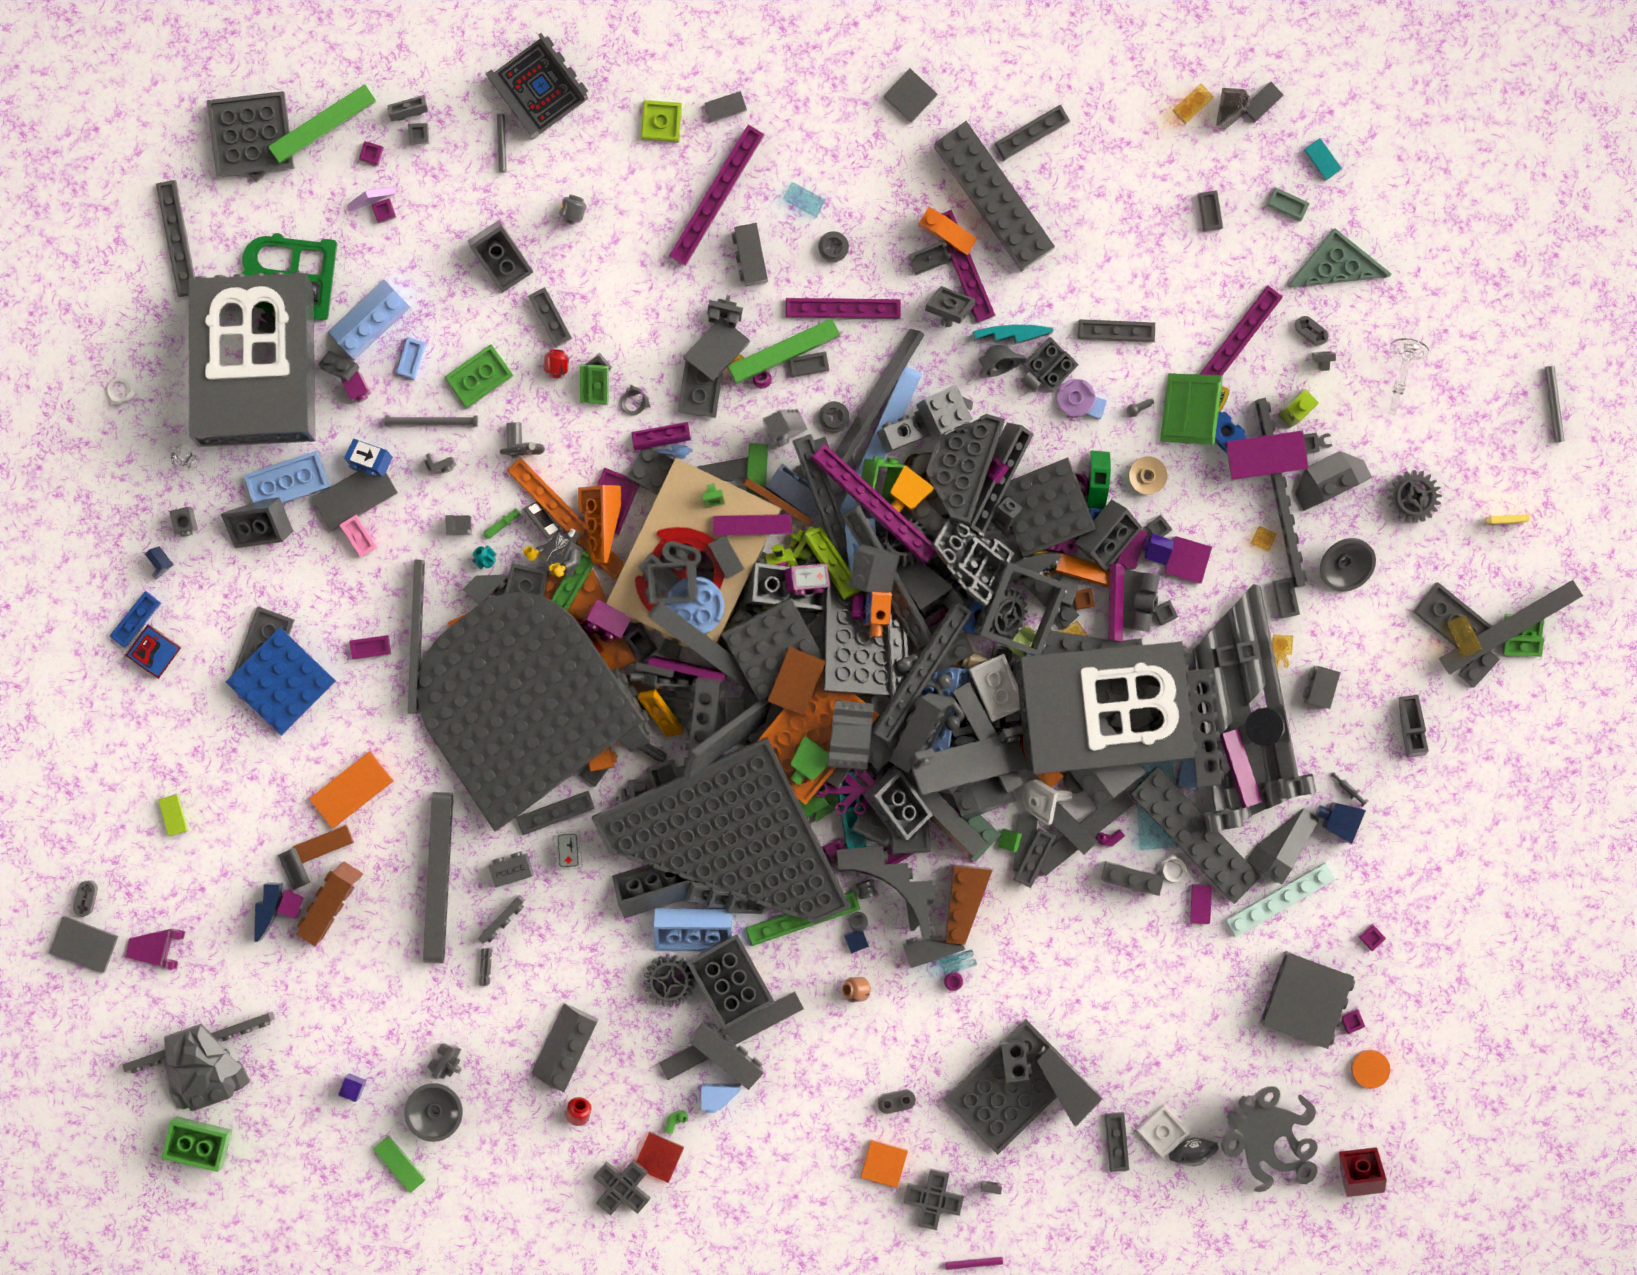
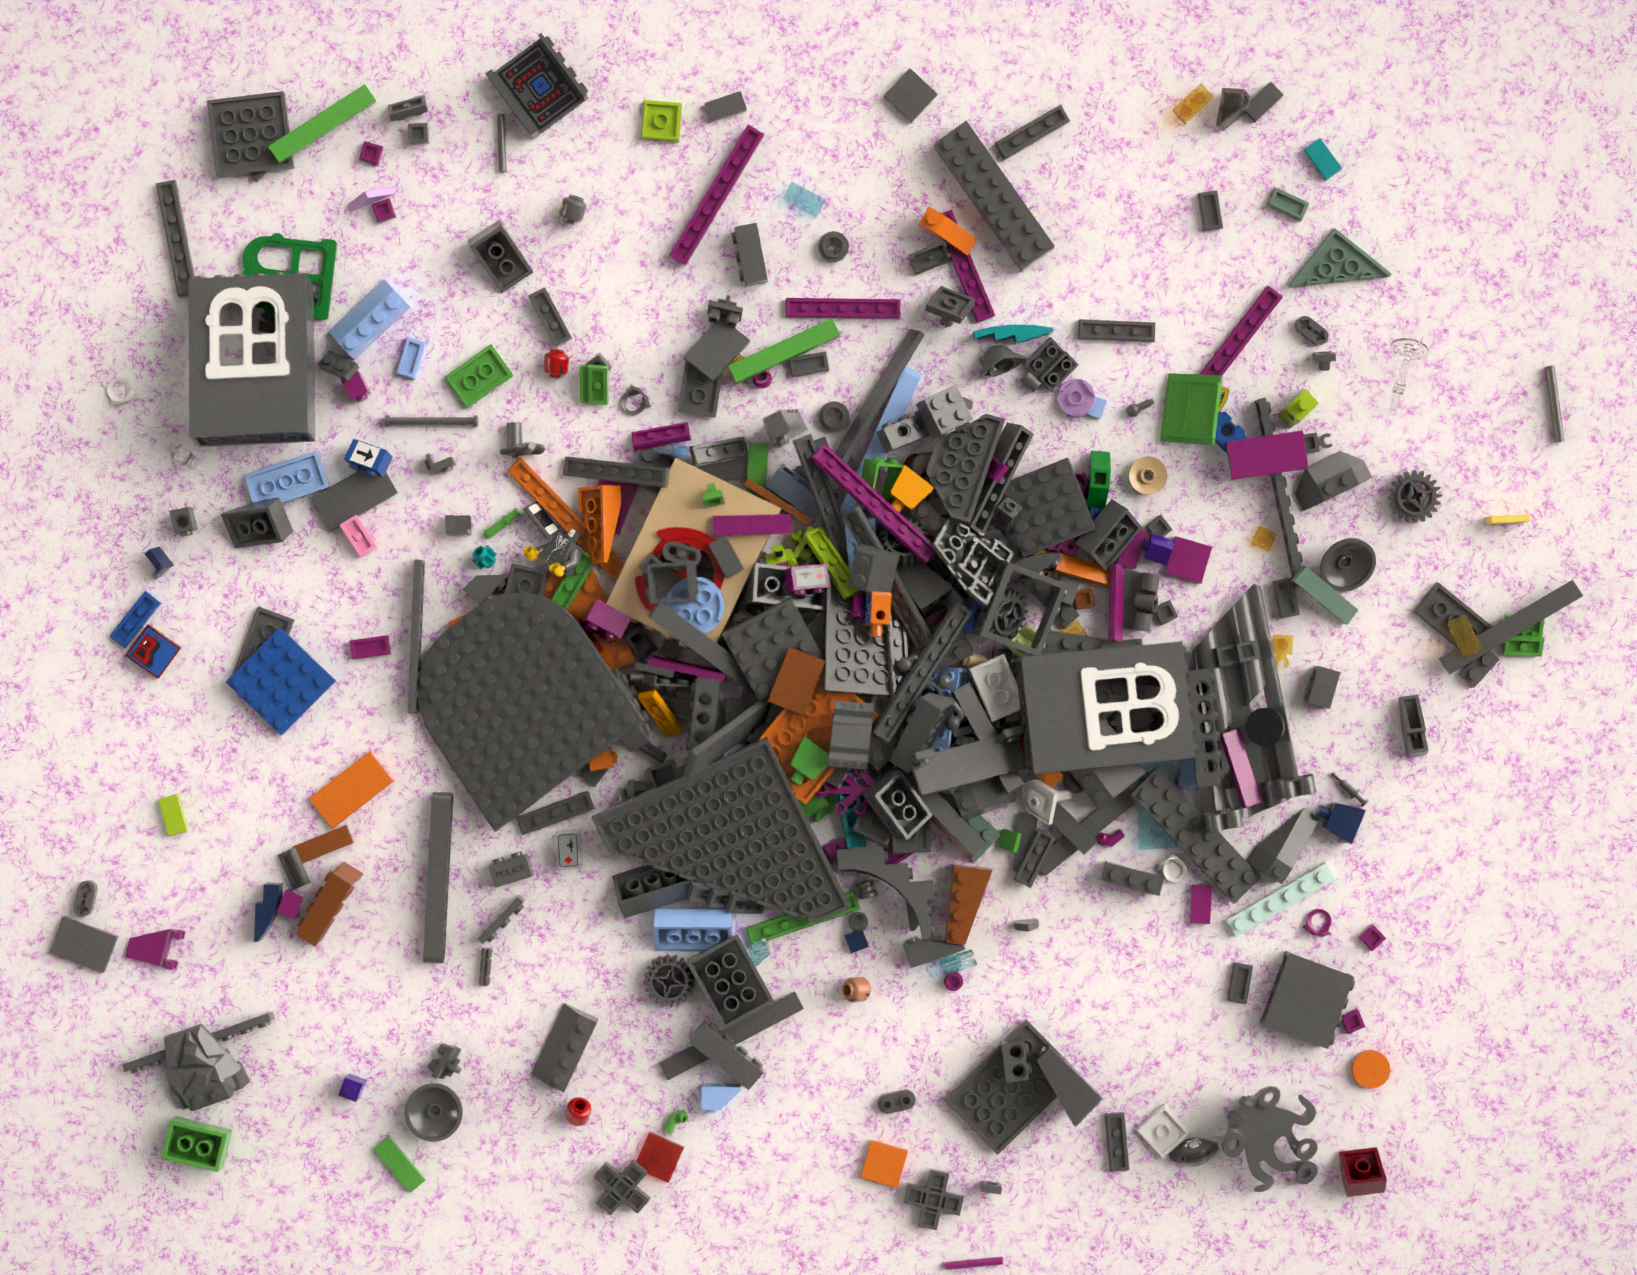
none -> dark grey tile [563,456,670,488]
none -> dark grey tile [689,436,748,466]
none -> clear light blue slope [747,938,771,966]
none -> tile [1014,919,1039,932]
none -> dark grey tile [1227,962,1253,1004]
none -> sand green tile [1291,565,1358,625]
none -> magenta piece [1302,909,1332,937]

